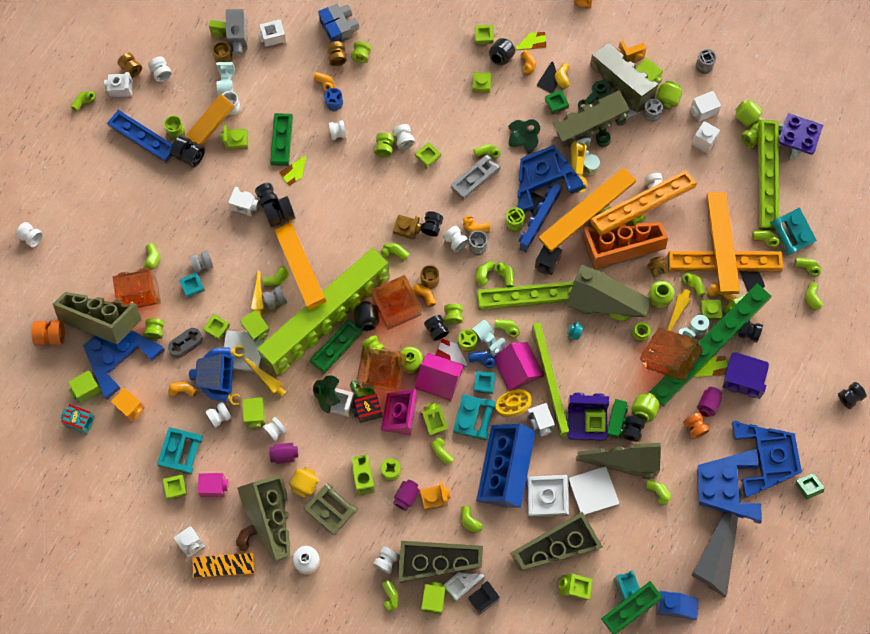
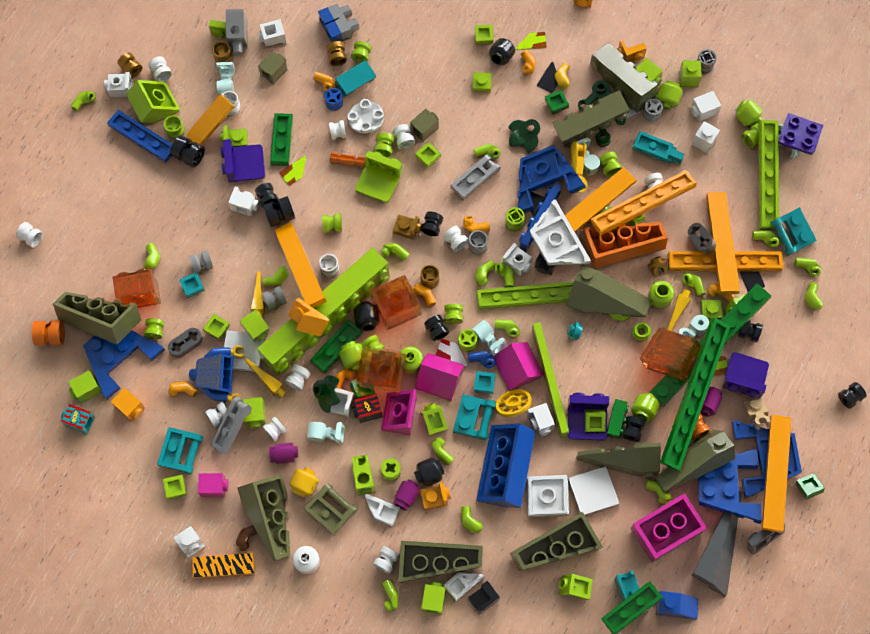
none -> lime slope [126,80,180,123]
none -> light grey plate [211,397,252,455]
none -> dark purple bracket [220,139,265,183]
none -> olive brick [258,51,288,84]
none -> white wheel [284,364,311,391]
none -> light orange slope [287,298,330,336]
none -> light aqua leg [307,422,345,445]
none -> white wheel [319,254,339,278]
none -> lime wheel [322,213,342,233]
none -> orange axle [330,152,366,168]
none -> teal hinge [335,60,377,97]
none -> light orange arm [335,368,355,389]
none -> lime head [339,341,367,371]
none -> white dish [347,99,384,134]
none -> lime bracket [355,150,403,203]
none -> white tile [365,494,400,527]
none -> olive brick [410,109,439,142]
none -> black head [414,457,445,487]
none -> white brick [502,243,533,276]
none -> white wing [530,200,591,265]
none -> lime wheel [599,151,622,177]
none -> dark pink brick [630,493,707,563]
none -> teal hinge [632,131,685,165]
none -> olive wedge [655,429,735,494]
none -> green plate [660,318,730,471]
none -> lime brick [679,60,701,87]
none -> dark grey beam [688,223,716,254]
none -> tan plate [743,398,770,430]
none -> dark grey plate [748,523,785,555]
none -> light orange tile [761,414,791,533]

